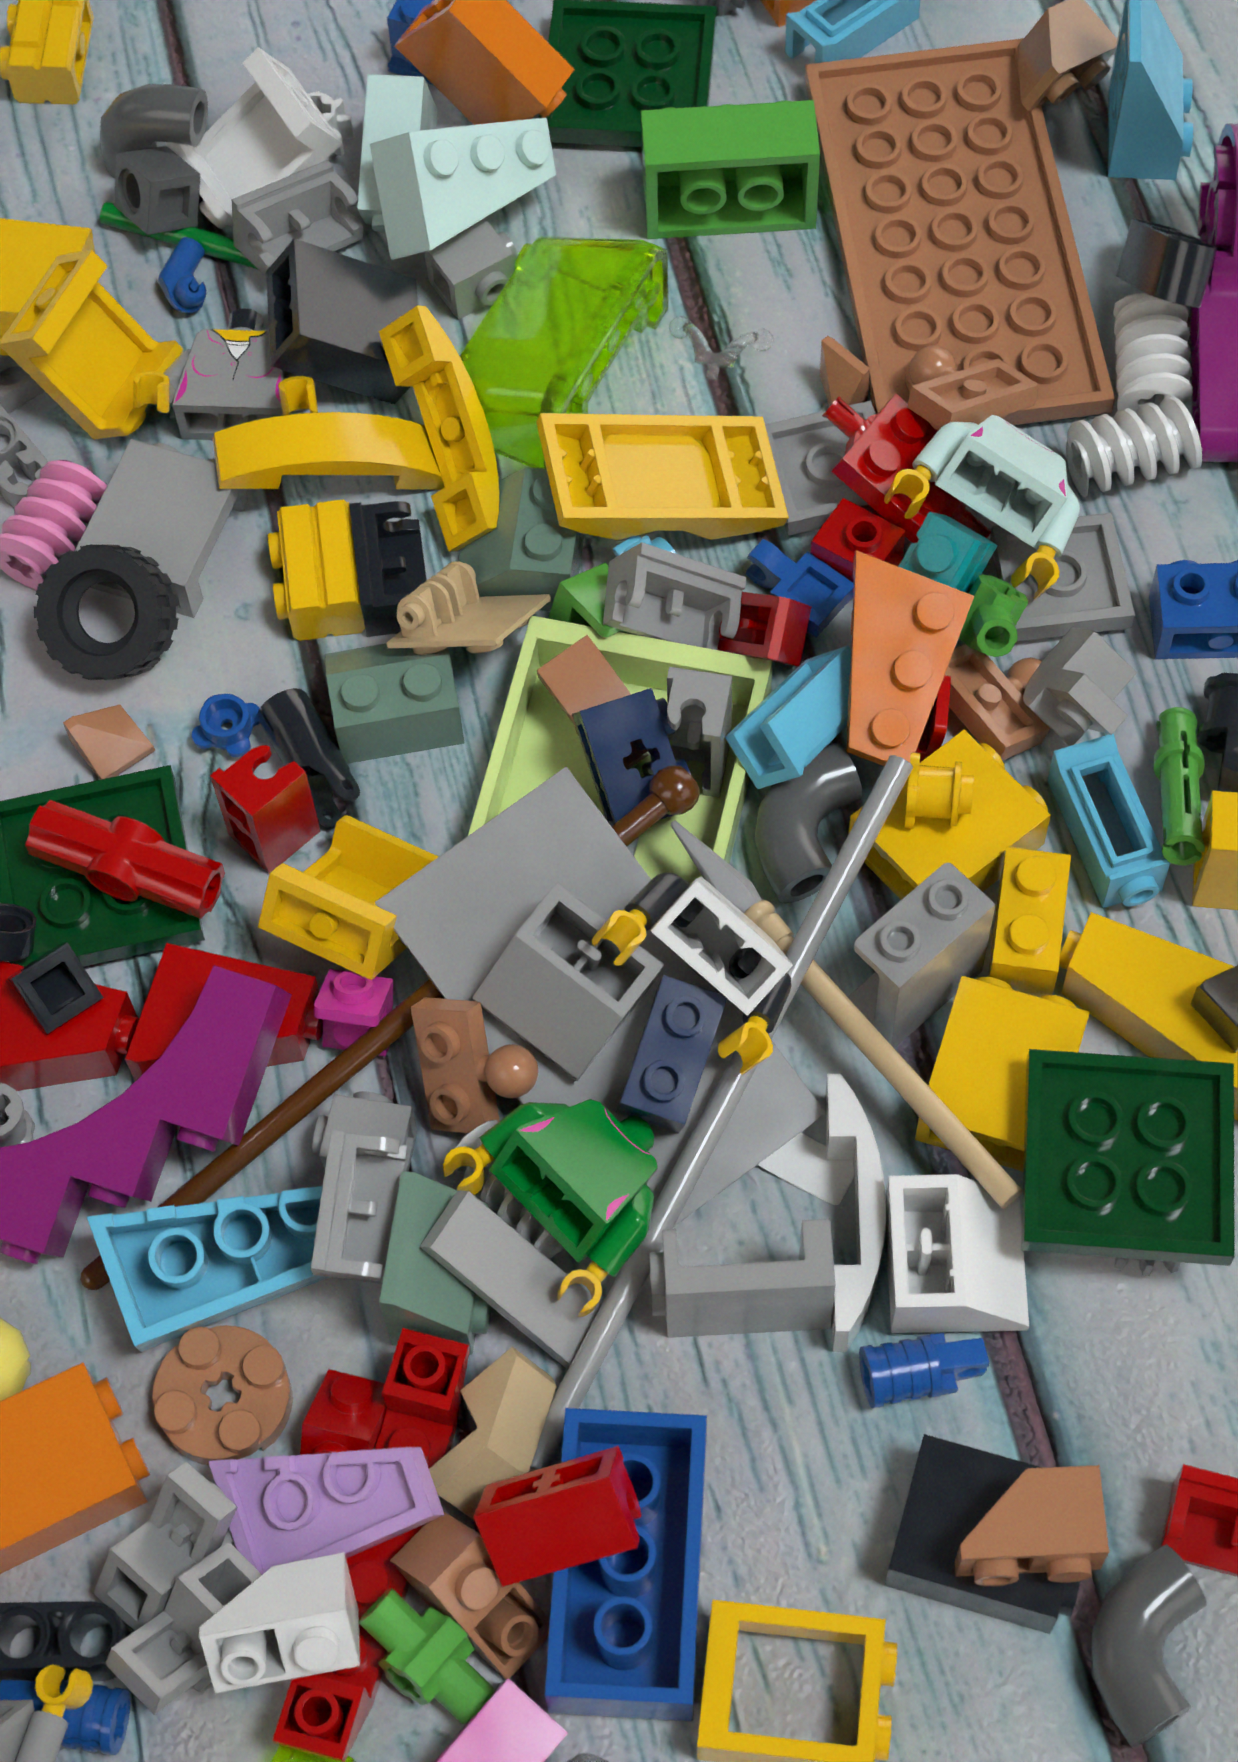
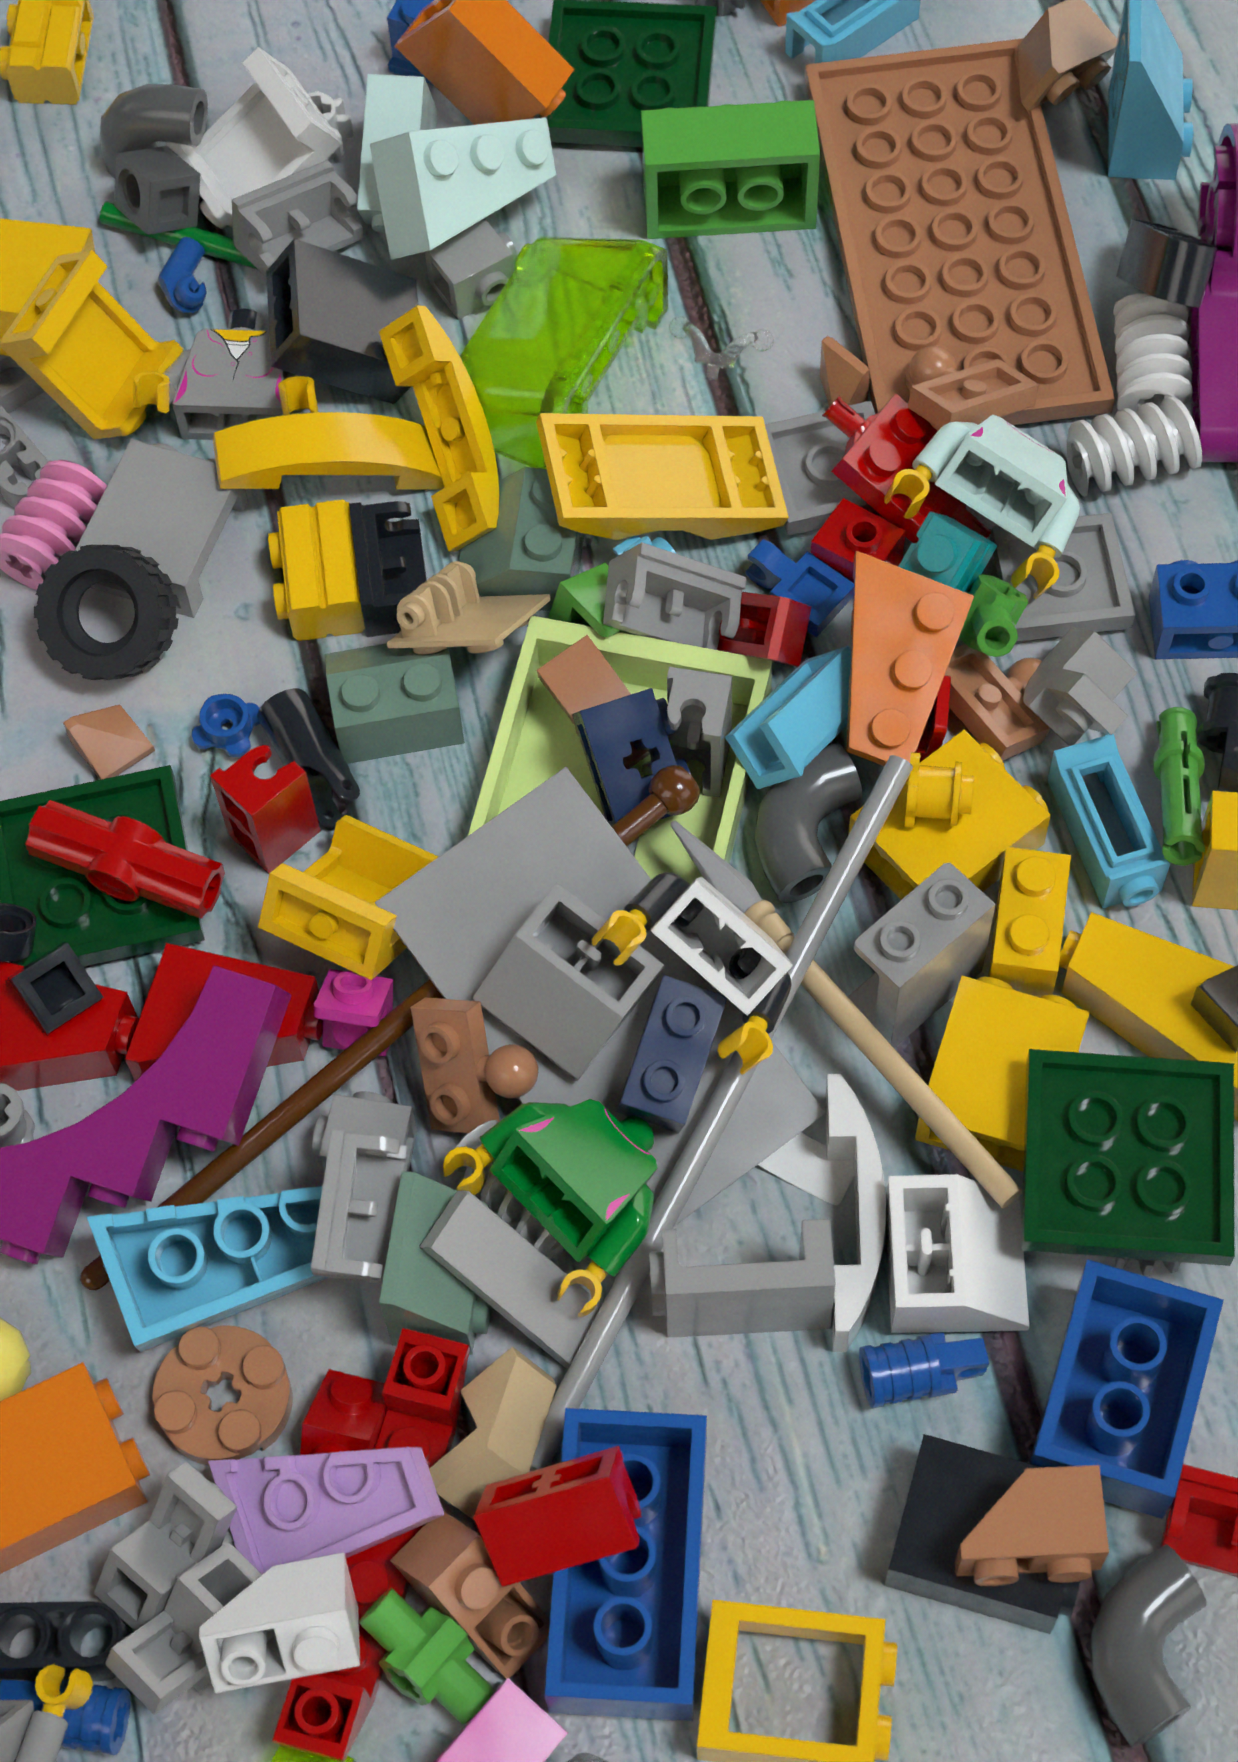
none -> blue brick [1029,1259,1224,1519]

